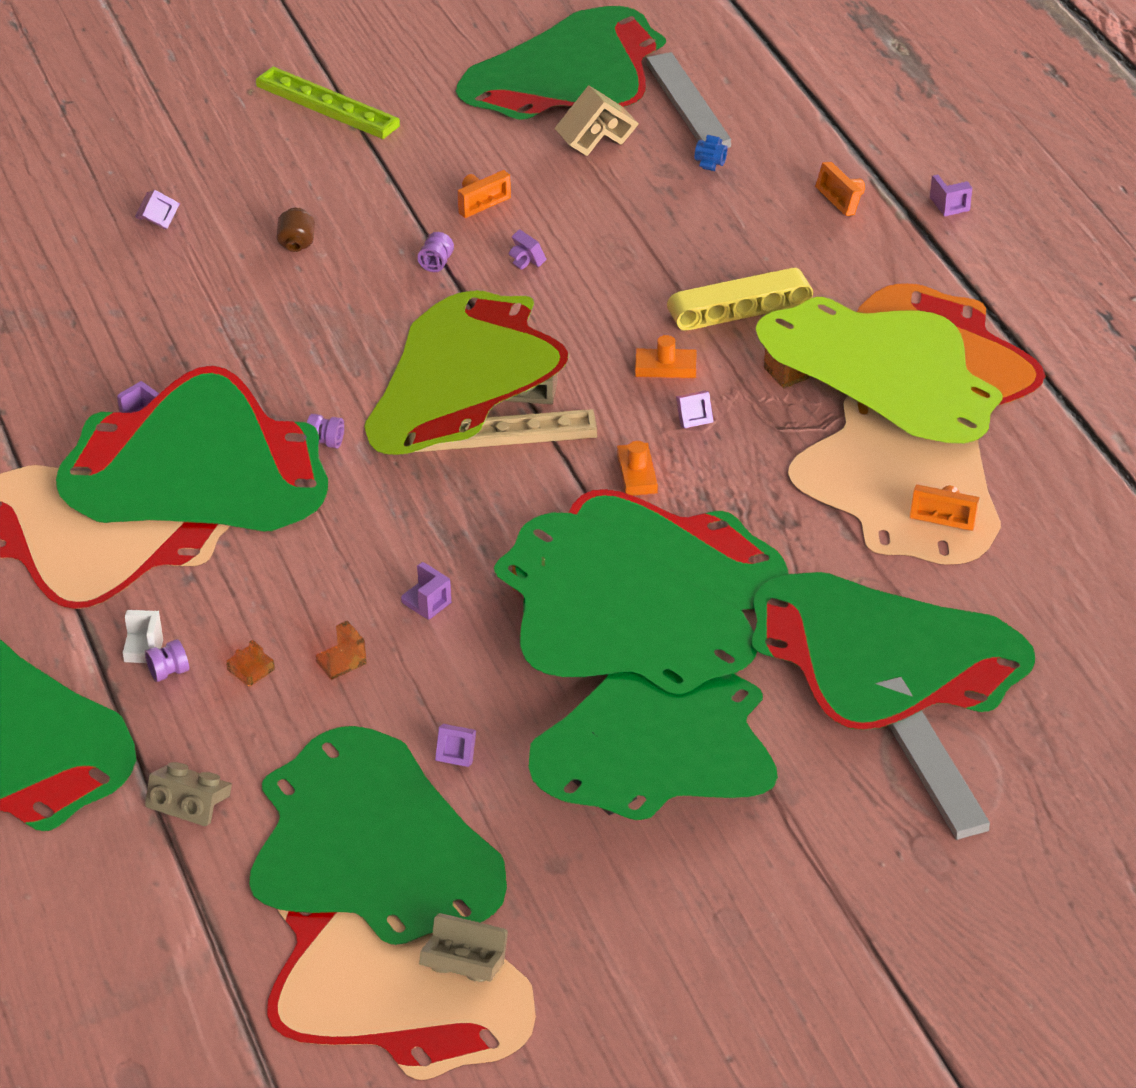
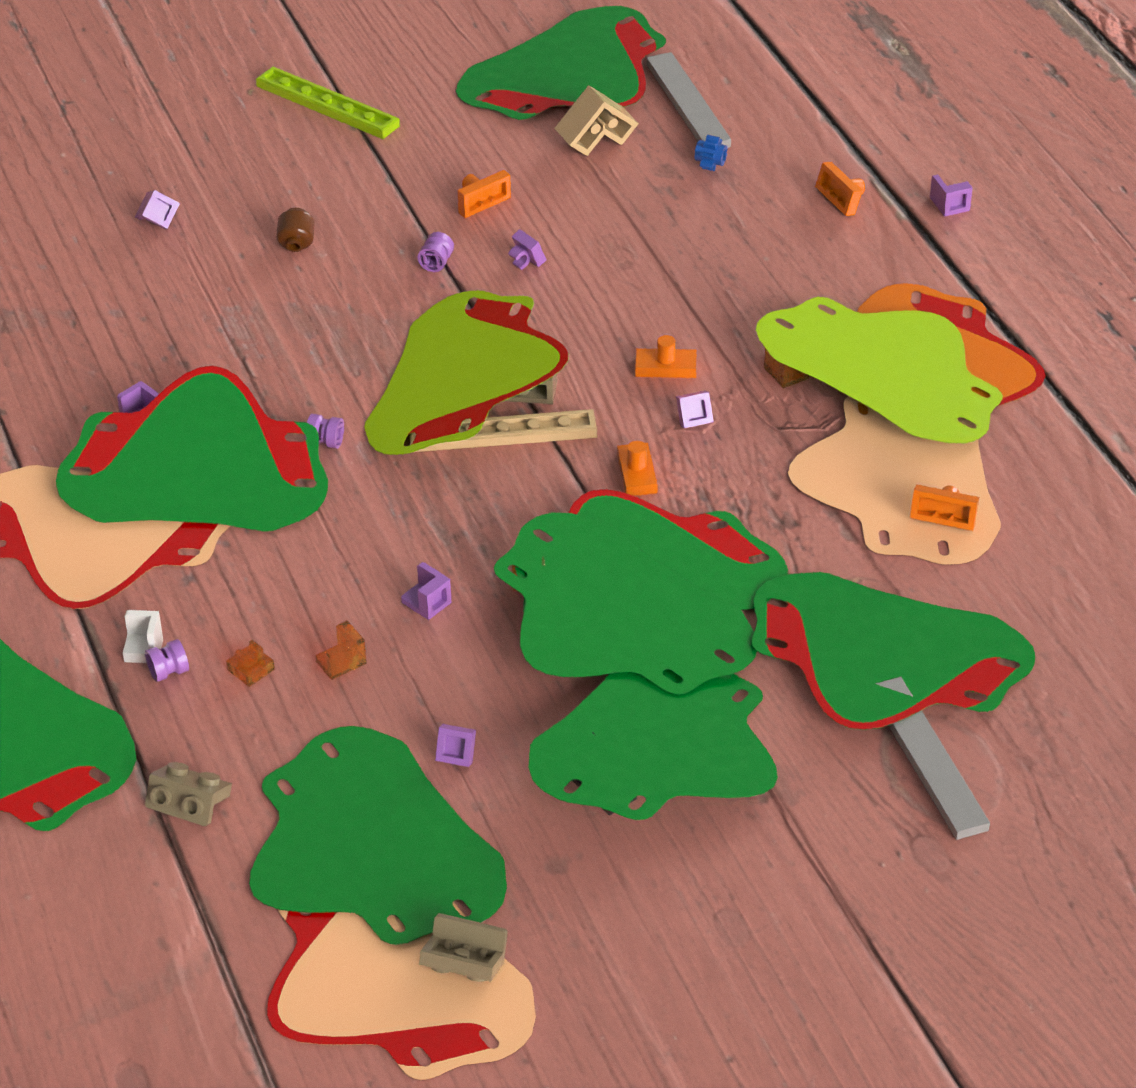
light yellow beam [667,268,813,330] -> none

